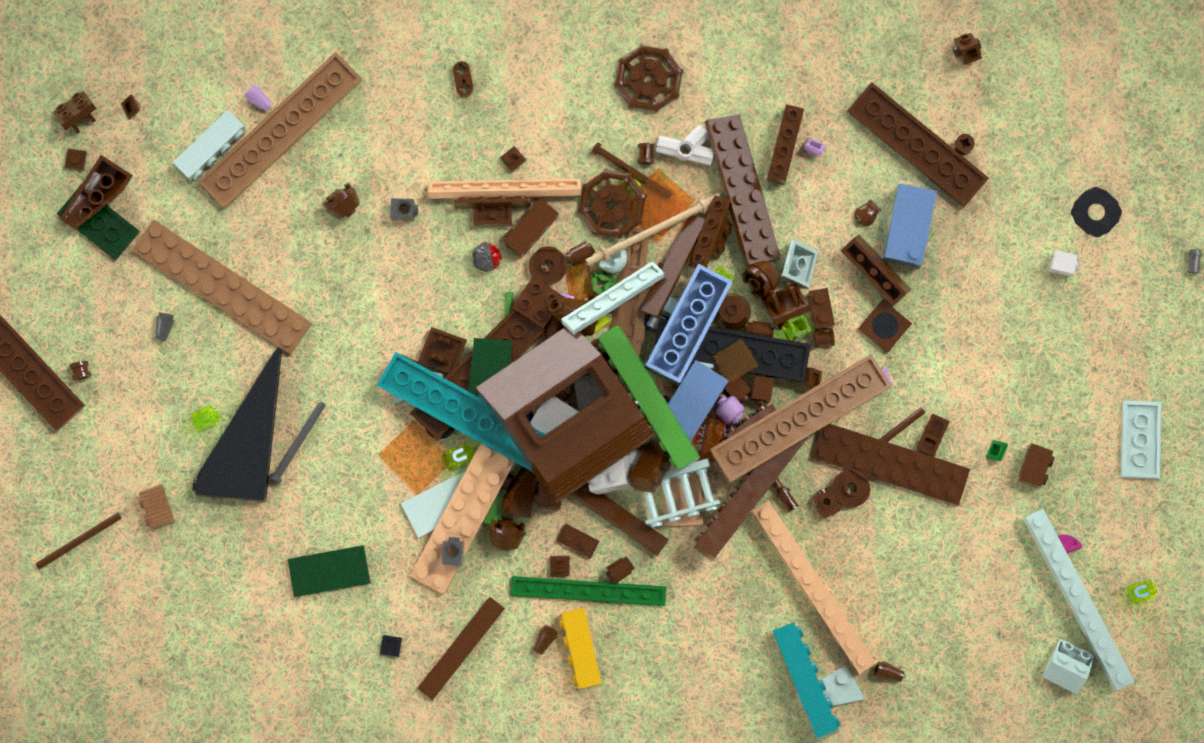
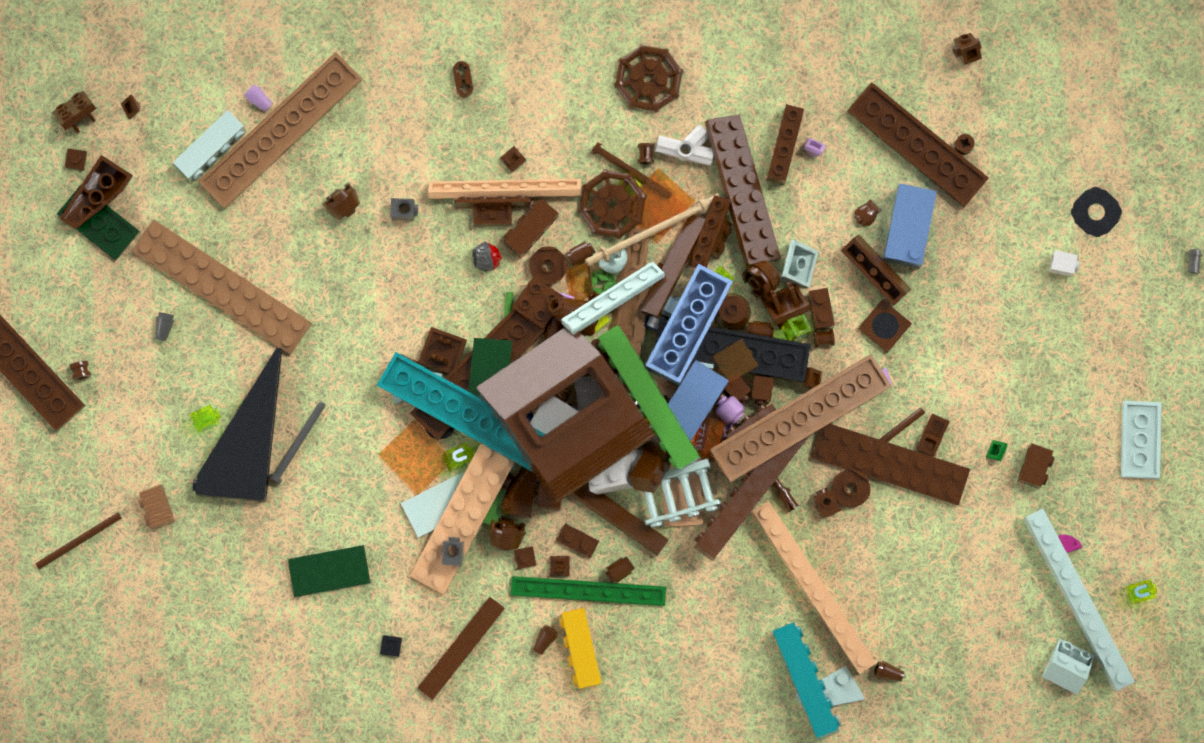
none -> reddish brown plate [514,546,537,569]

